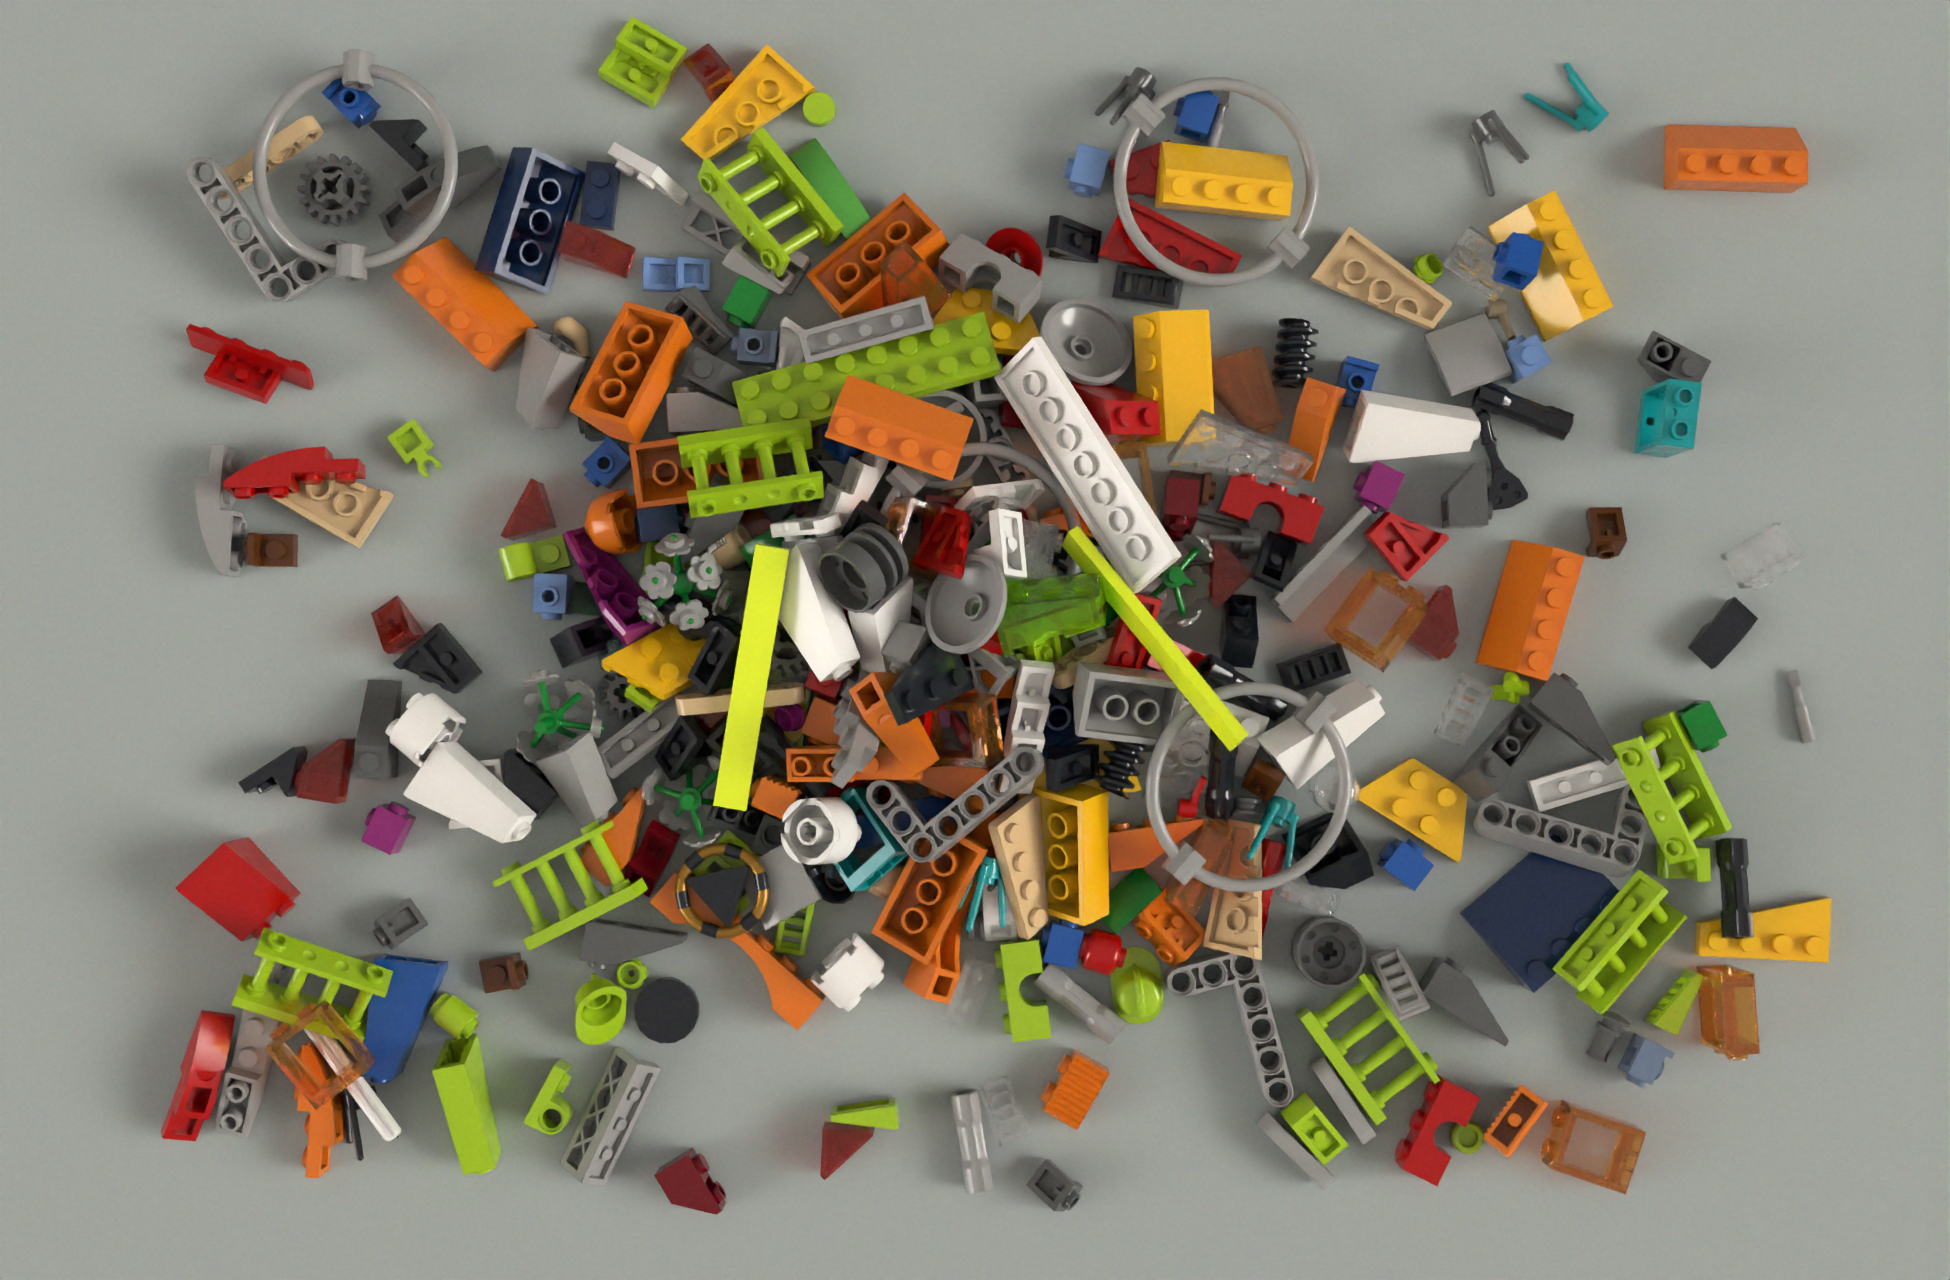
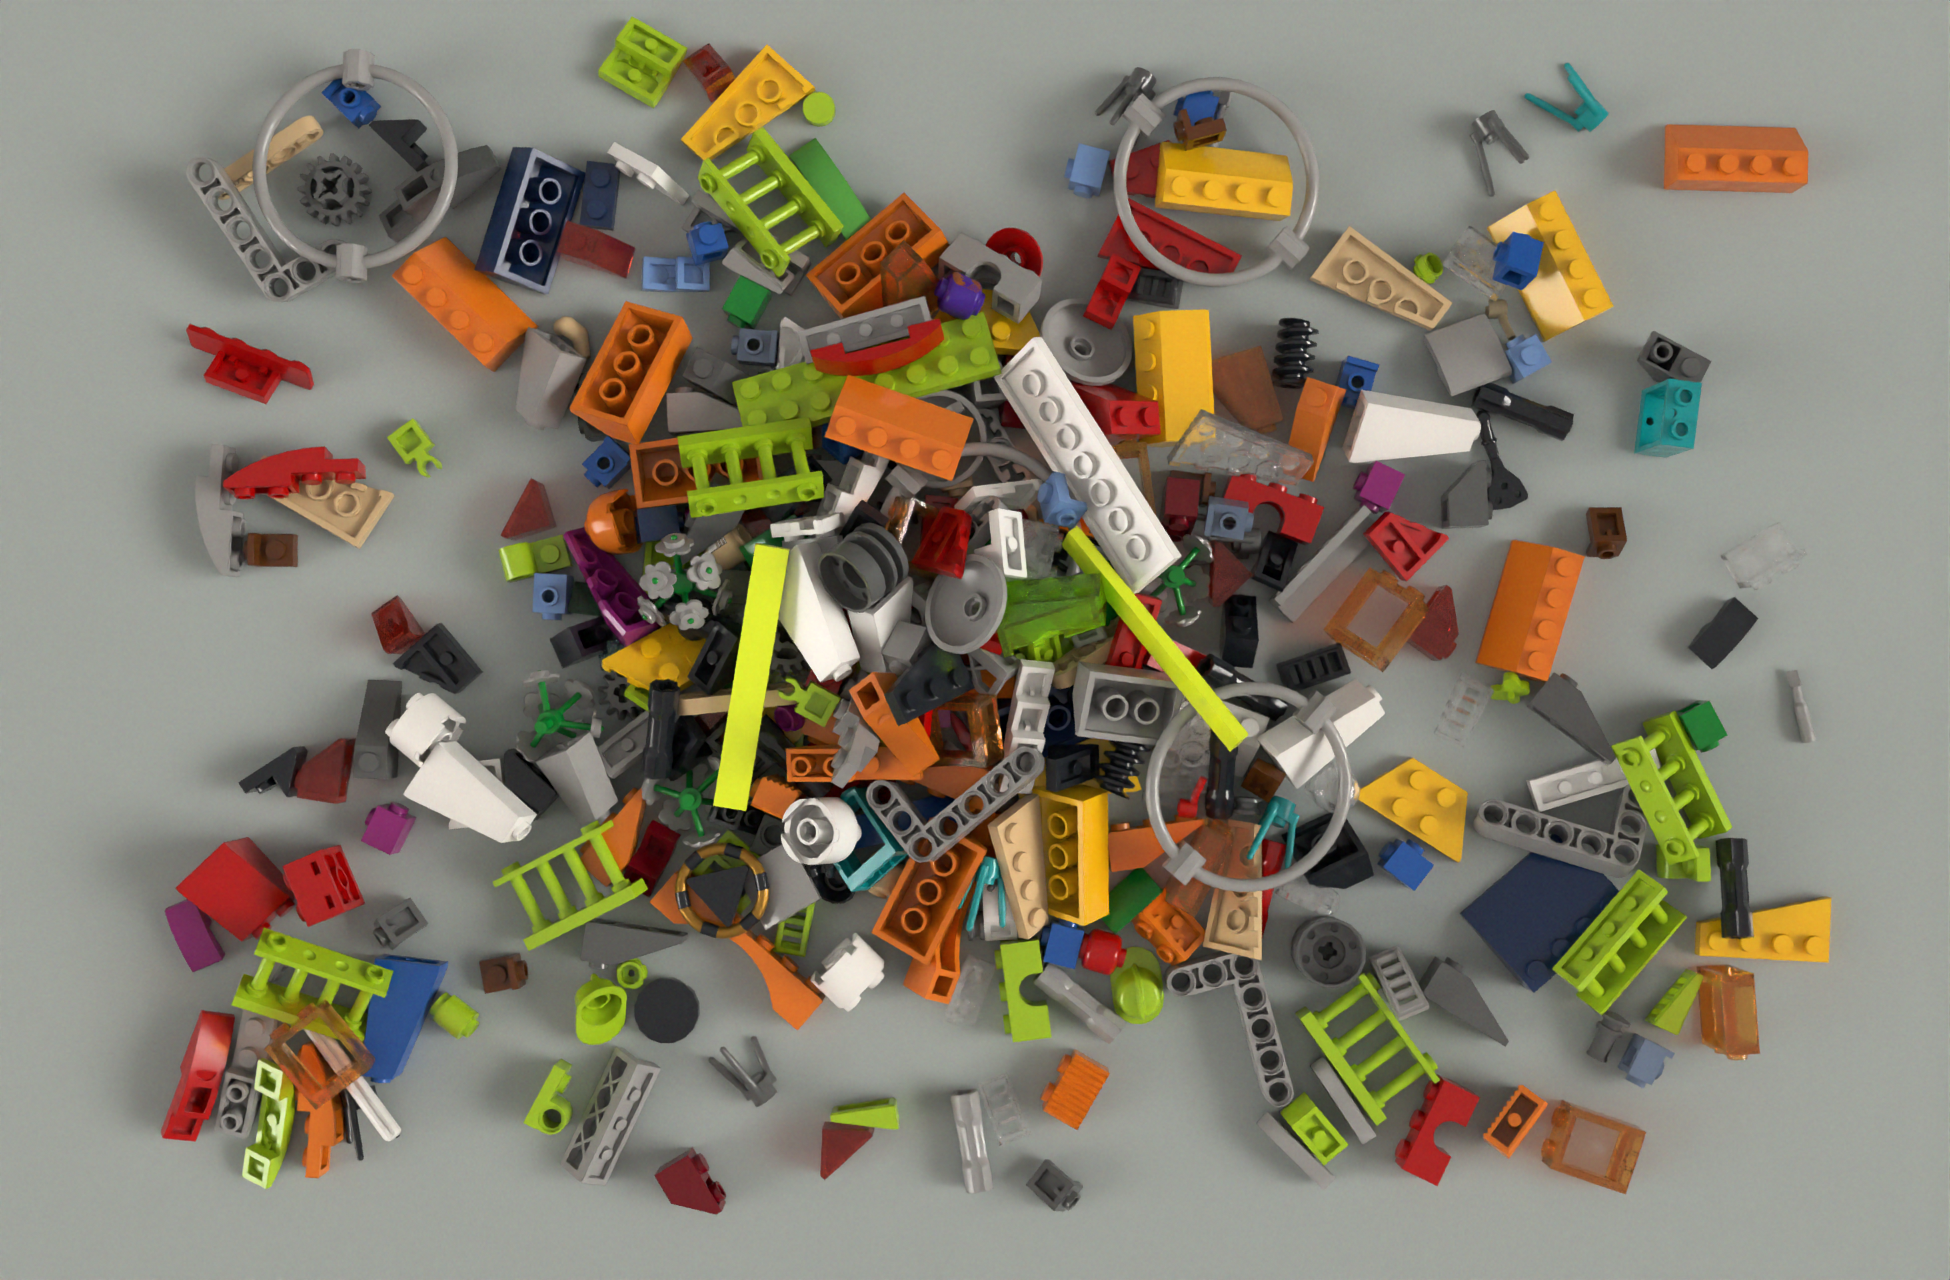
lime slope [432,1034,501,1175] -> none
dark grey slope [665,285,734,356] -> none
black slope [1046,215,1102,263] -> none
lime tile [1449,1120,1484,1154] -> none
dark grey slope [1453,704,1543,803] -> none
none -> magenta slope [165,899,225,972]
none -> lime slope [242,1058,295,1189]
none -> red piece [282,845,365,927]
none -> black axle [641,679,681,780]
none -> blue brick [686,221,729,266]
none -> dark grey plant [708,1036,777,1107]
none -> lime plate [778,676,841,727]
none -> red slope [810,318,944,376]
none -> dark purple head [934,271,985,320]
none -> medium blue bracket [1037,471,1088,528]
none -> red slope [1083,253,1142,330]
none -> reddish brown bracket [1173,109,1227,151]
none -> sand blue brick [1204,496,1254,540]

